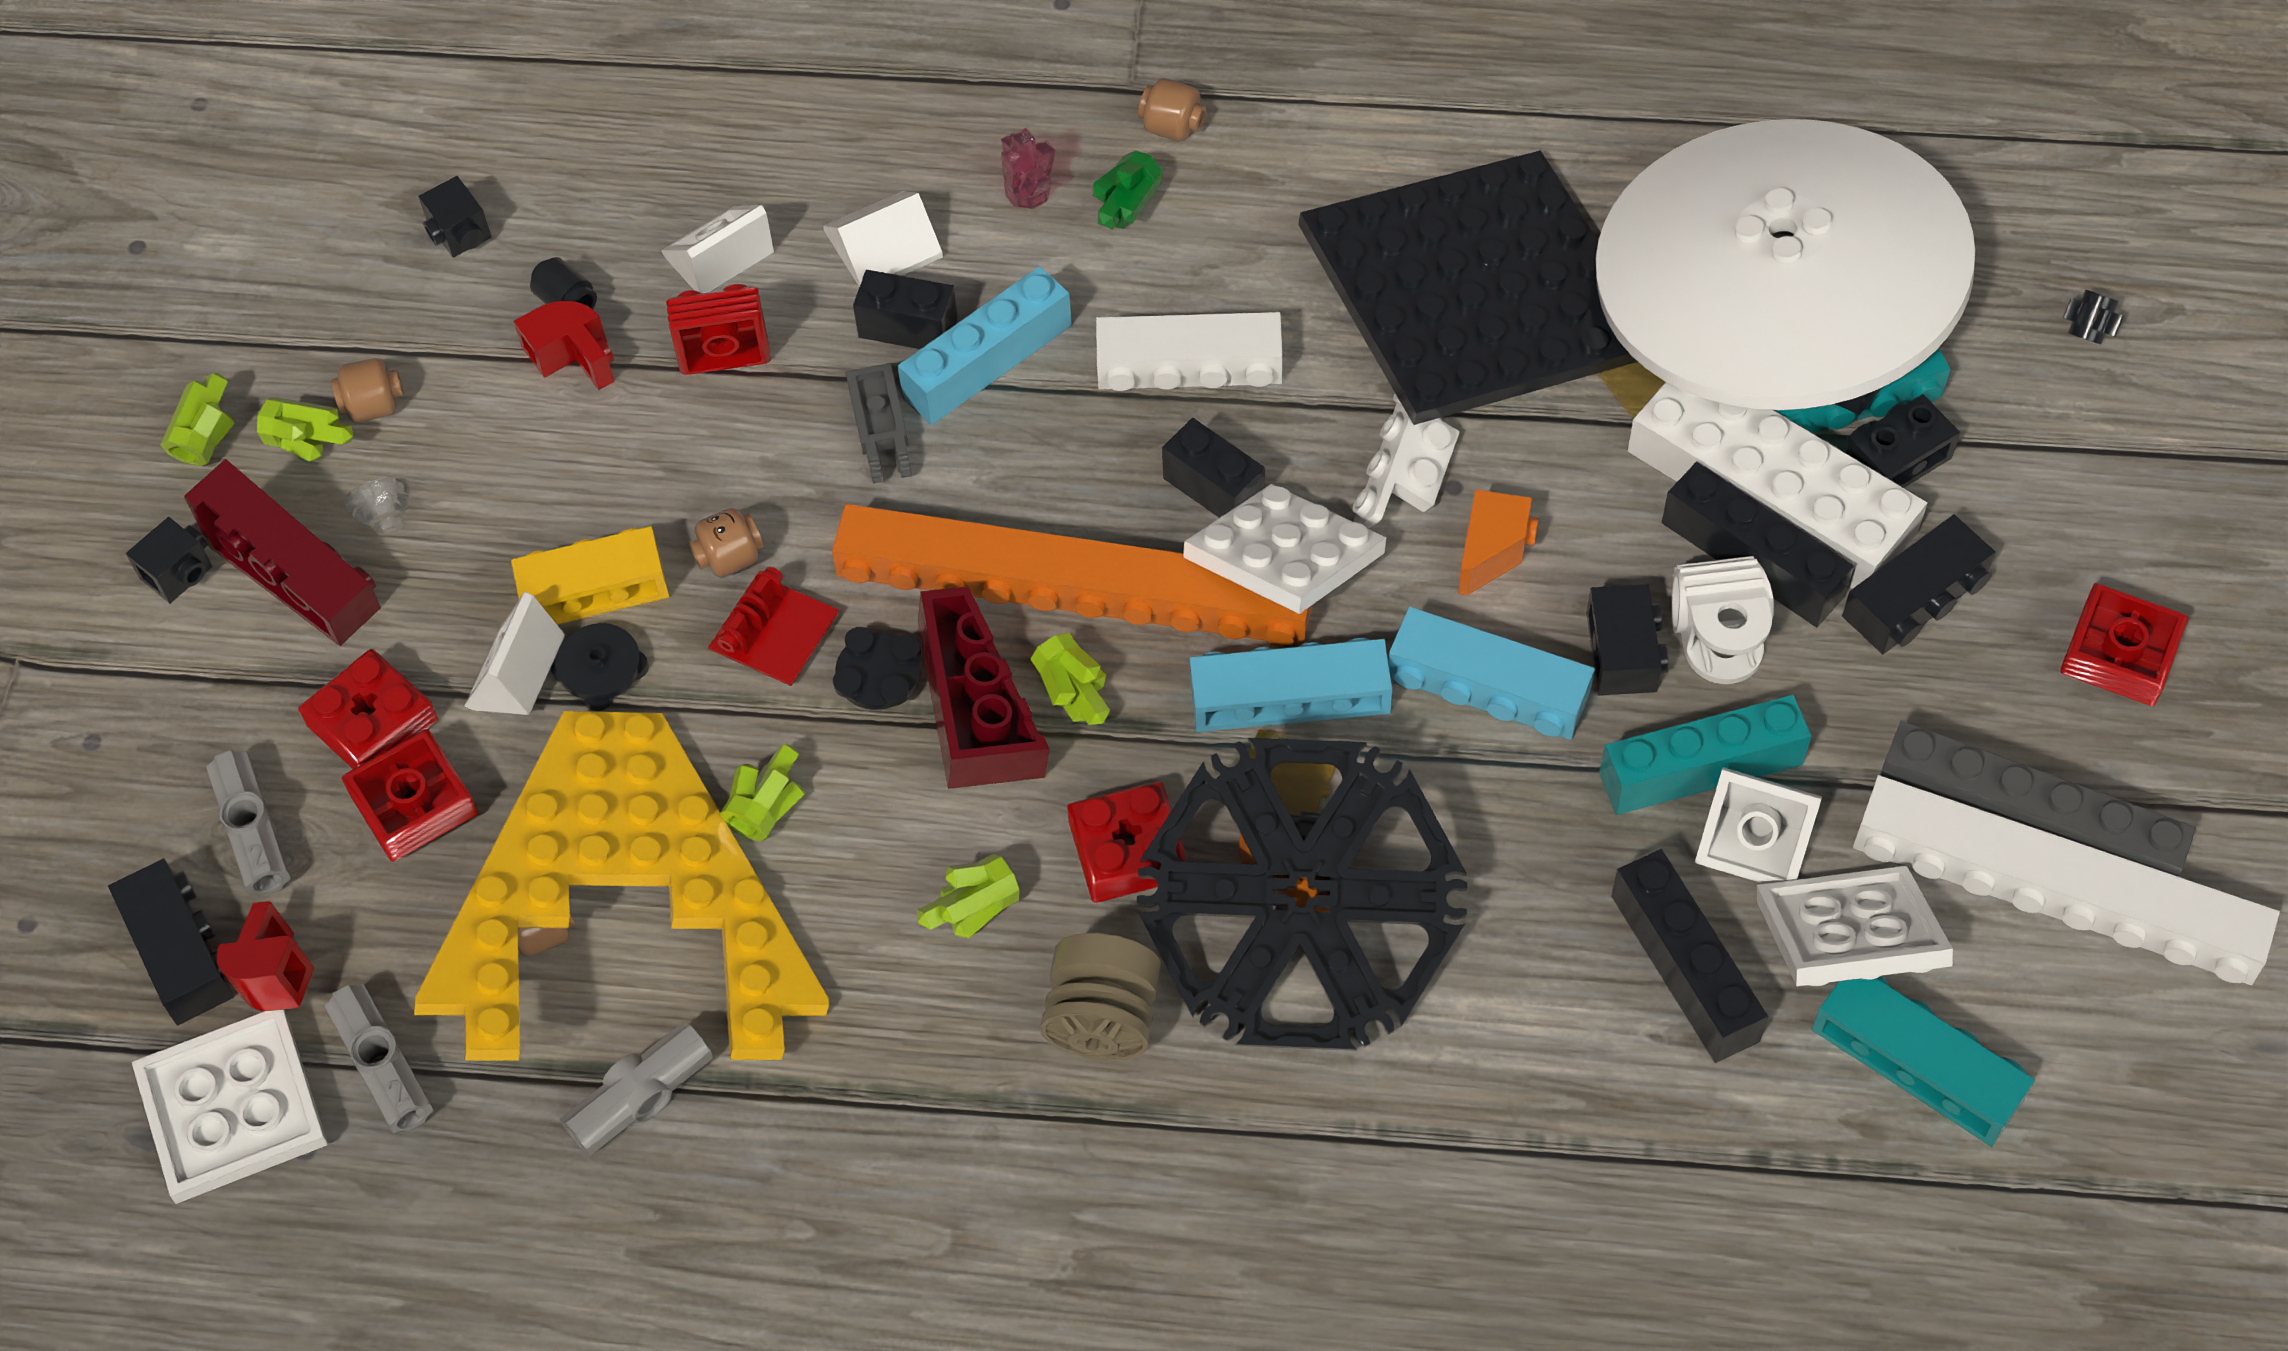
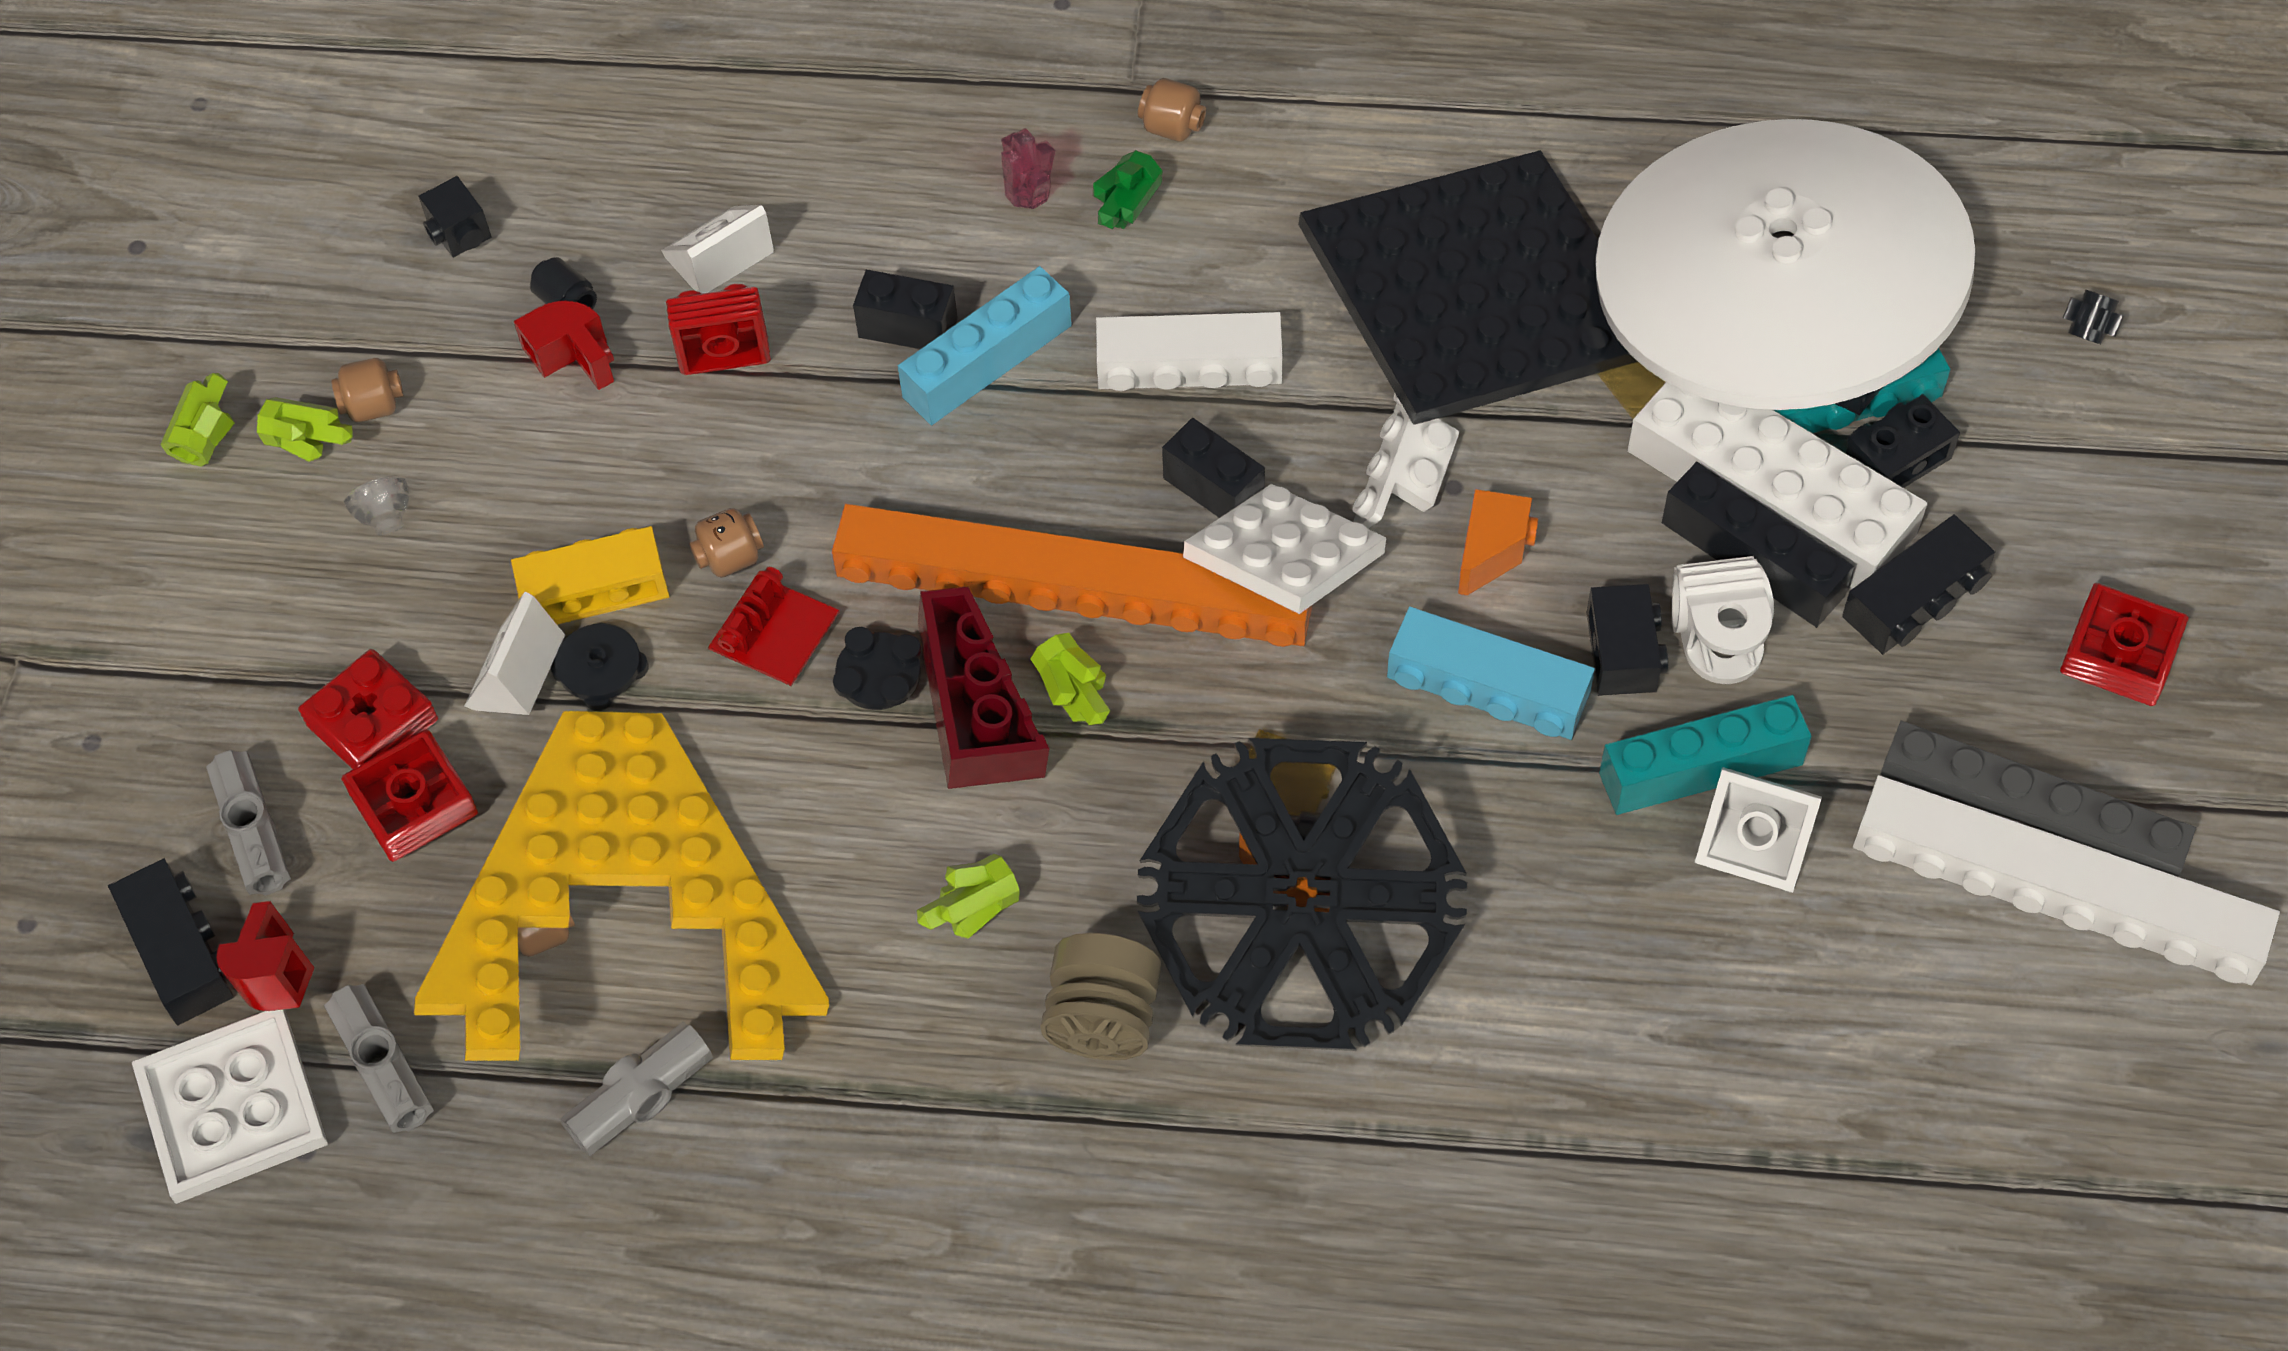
black brick [125,516,213,604] -> none
dark red wedge [184,459,381,646] -> none
lime rock [720,744,805,842] -> none
white slope [823,191,943,287] -> none
dark grey hinge [845,363,912,484] -> none
red brick [1067,781,1188,903] -> none
medium azure brick [1189,638,1392,732] -> none
black brick [1611,849,1769,1063] -> none
white plate [1757,866,1953,986] -> none
teal brick [1812,976,2035,1147] -> none

